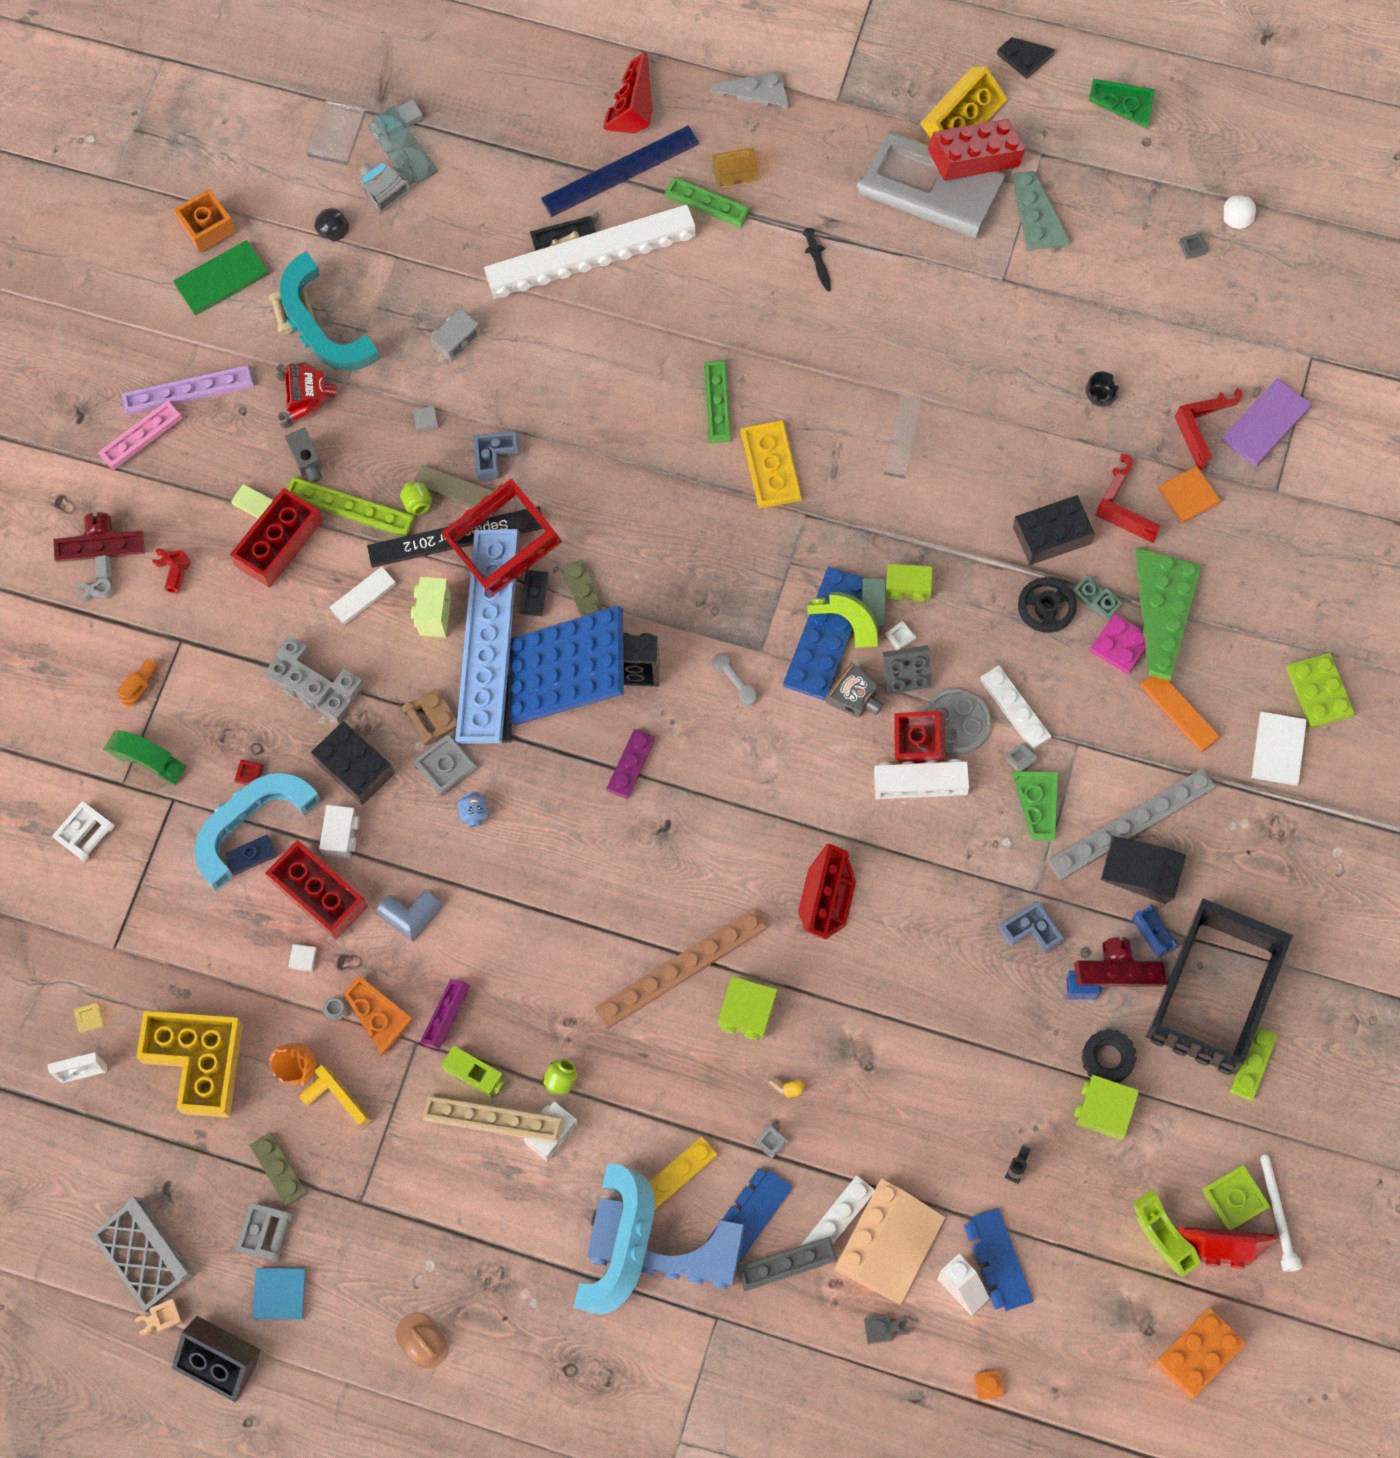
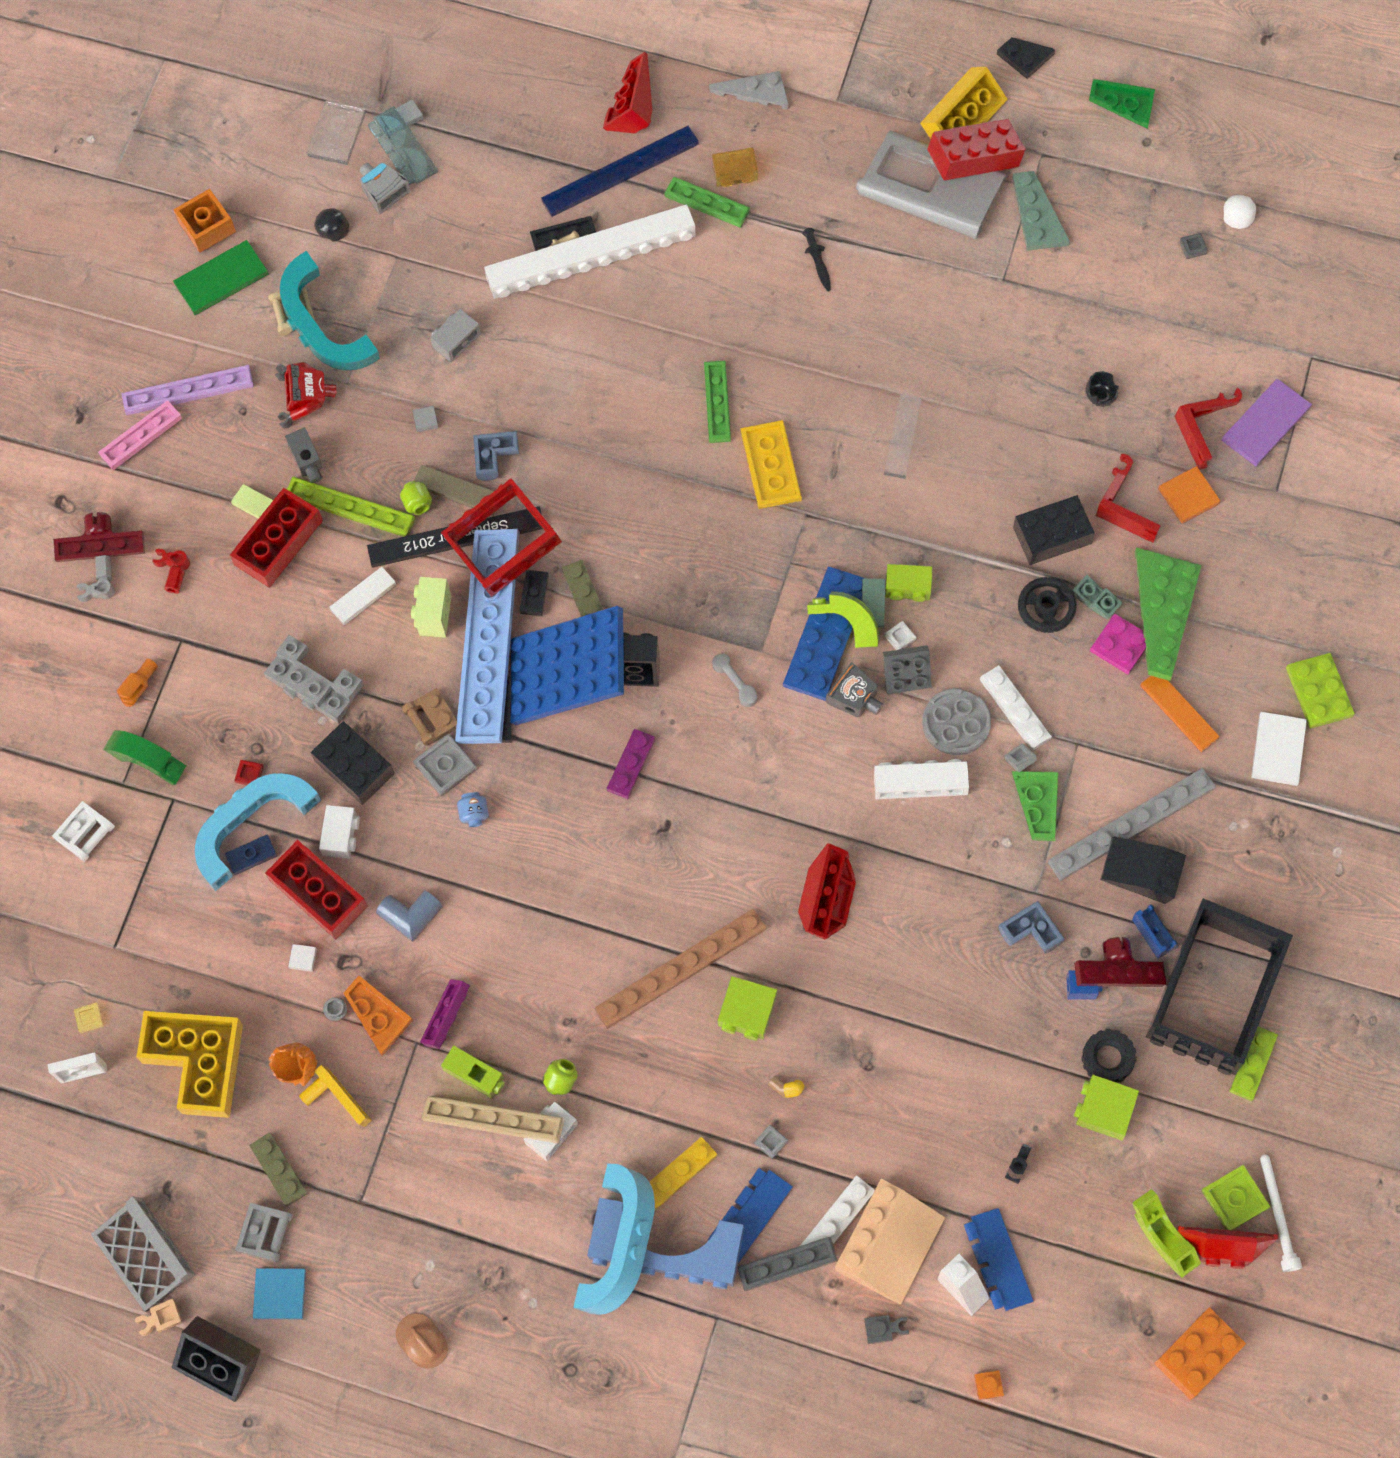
red brick [894,711,946,763] -> none

